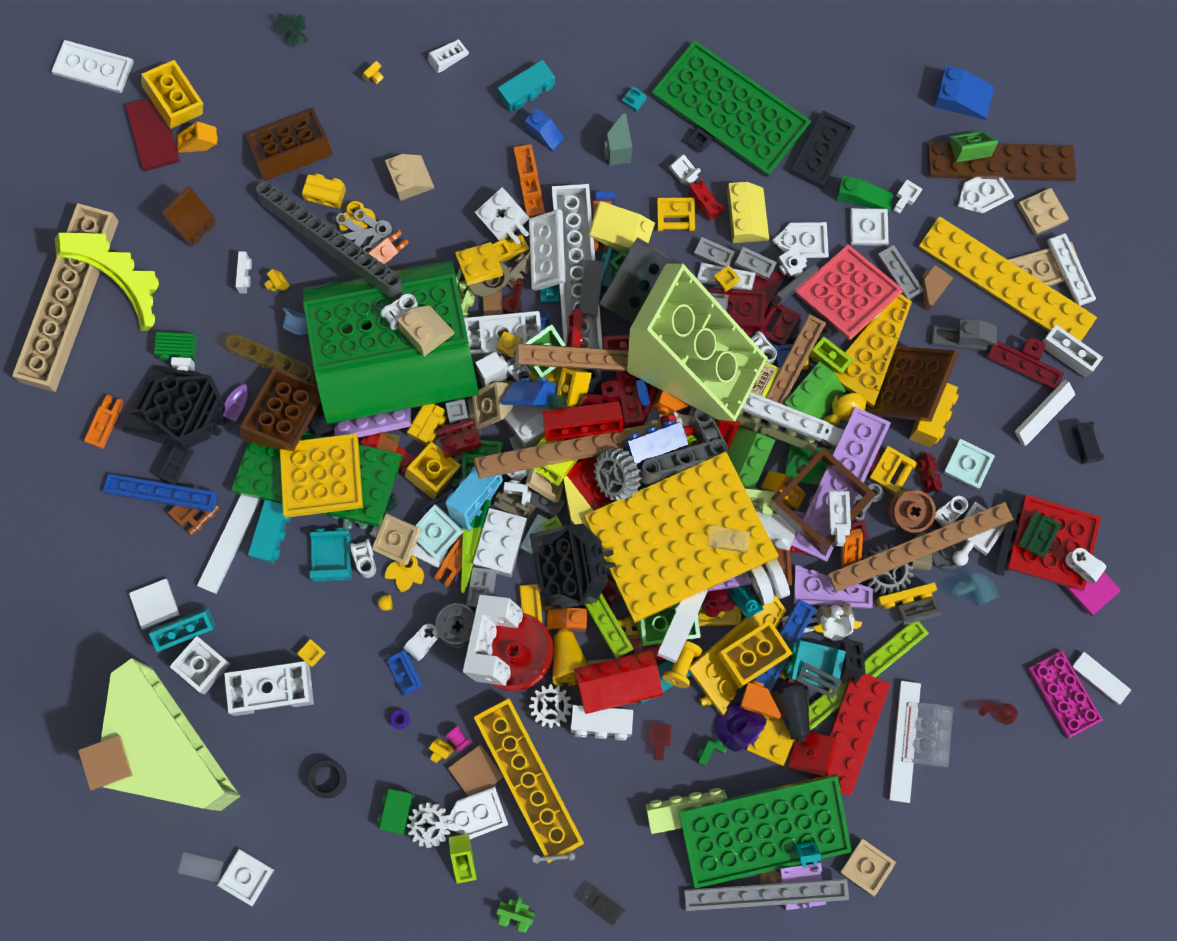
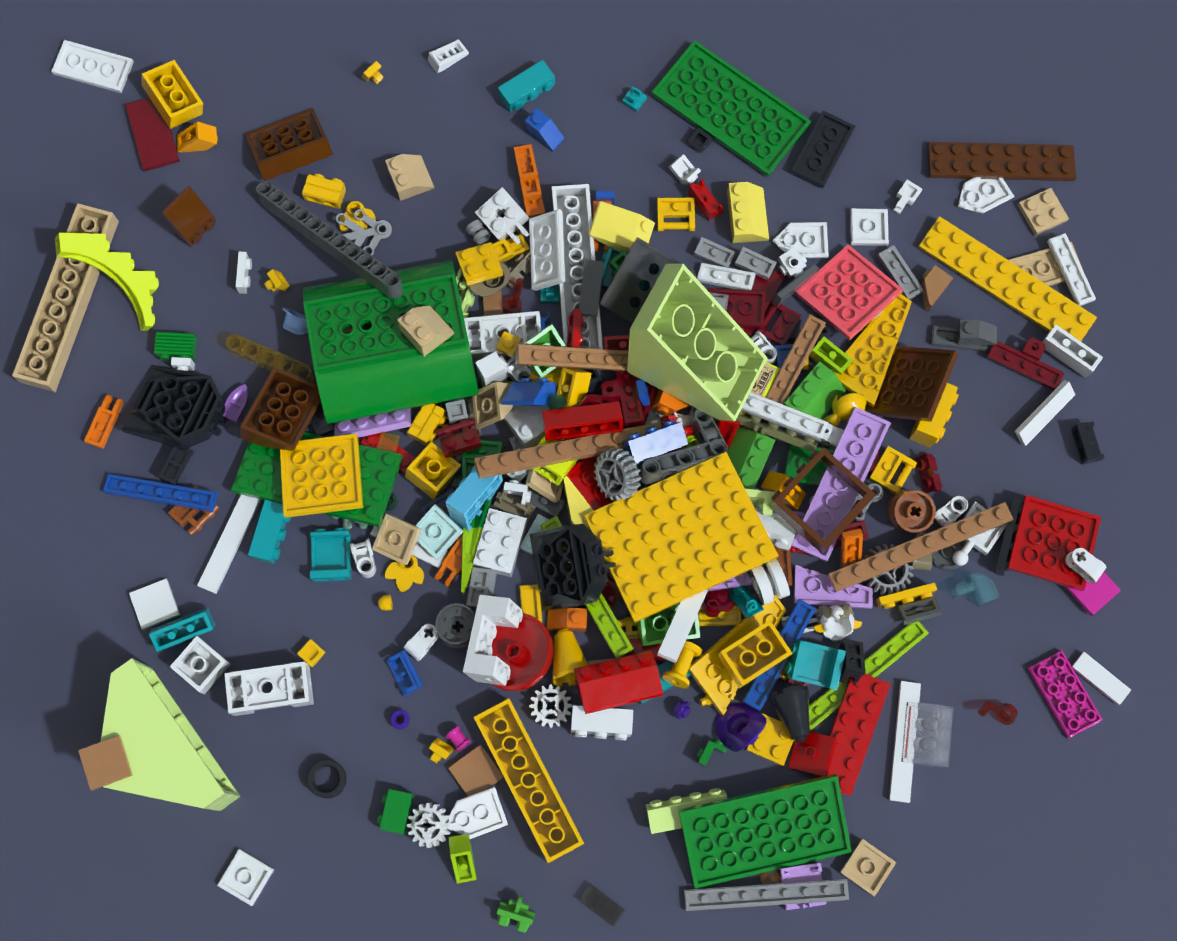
clear plate [178,852,224,882] -> none
clear green hips [274,13,308,47] -> none
hinge [368,230,409,264] -> none
white piece [380,294,419,330] -> none
light grey hinge [532,852,575,863] -> none
sand green slope [603,113,632,166] -> none
clear red plate [650,724,672,761] -> none
clear plate [707,526,751,553] -> none
yellow plate [714,265,740,292] -> none
orange slope [740,681,781,720] -> none
dark grey tile [796,663,842,699] -> none
teal tile [796,842,821,868] -> none
white hinge [828,491,851,546] -> none
green slope [836,176,893,212] -> none
blue slope [934,65,994,120] -> none
light aqua plate [943,439,995,490] -> none
bright green slope [949,130,998,162] -> none
dark green plate [1017,511,1061,559] -> none
none -> light grey wheel [466,219,491,245]
none -> dark purple plate [673,700,691,720]

